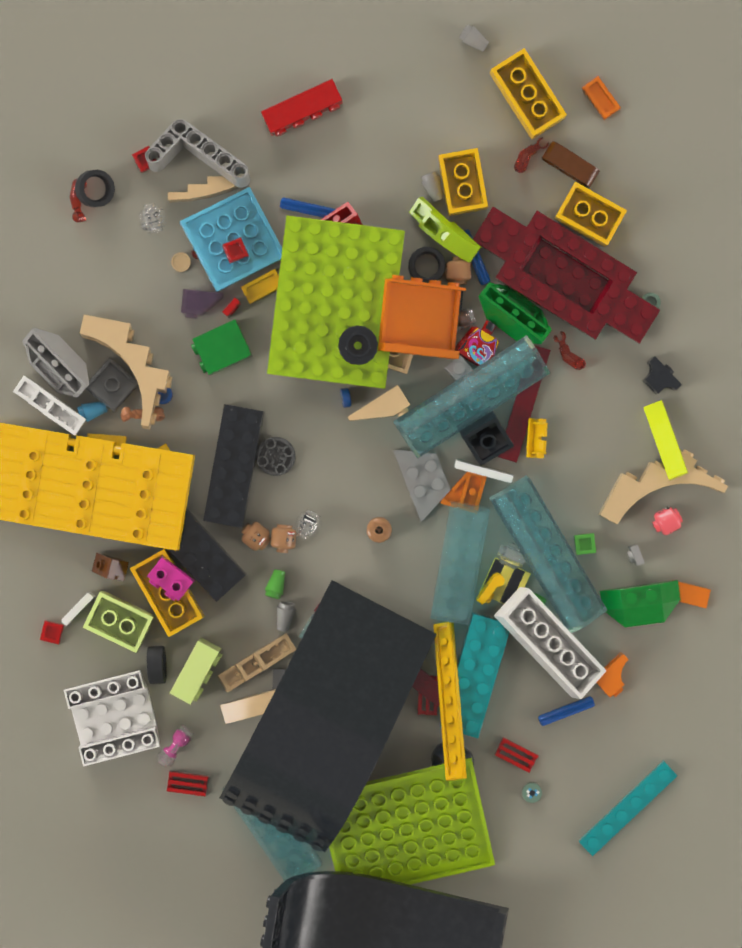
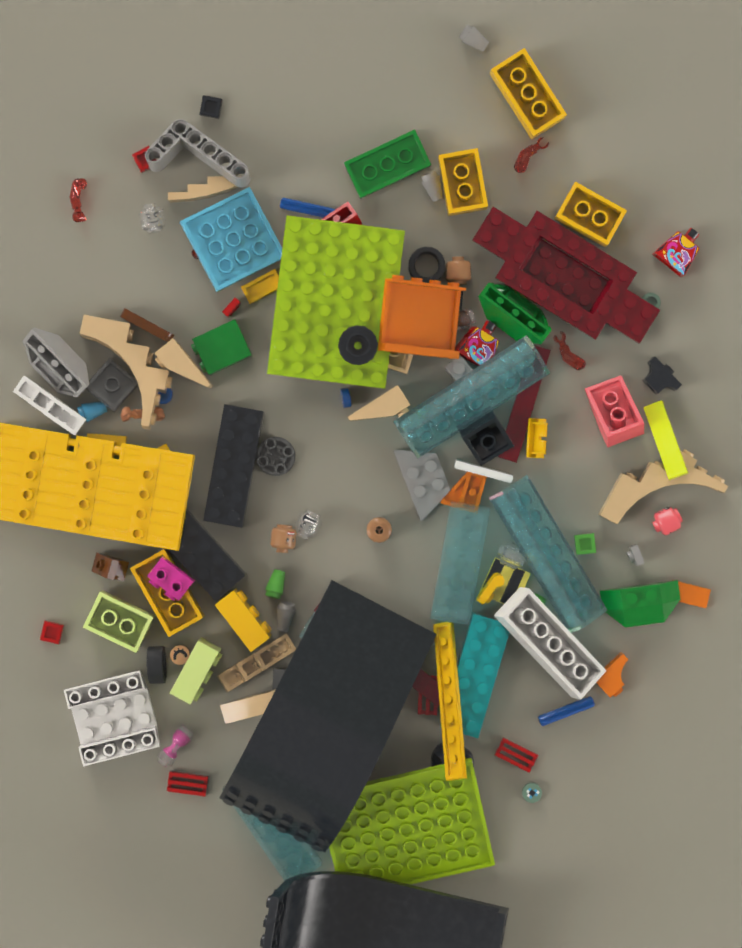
white tile [61,592,96,626] -> none
black tyre [75,169,115,207] -> none
tan piece [171,252,191,272] -> none
clear purple slope [181,289,224,319] -> none
red tile [222,237,249,264] -> none
medium nougat head [241,522,271,551] -> none
red brick [261,78,343,137] -> none
lime slope [409,197,481,263] -> none
blue axle [464,229,491,285] -> none
reddish brown beam [542,141,600,188] -> none
teal plate [579,760,678,856] -> none
orange tile [582,76,621,120] -> none
none -> reddish brown beam [120,308,174,342]
none -> tan slope [155,338,213,389]
none -> light nougat tile [170,645,190,665]
none -> black tile [199,95,223,119]
none -> yellow brick [215,588,272,652]
none -> green plate [344,129,431,199]
none -> coral slope [585,375,644,448]
none -> torso [652,228,699,277]

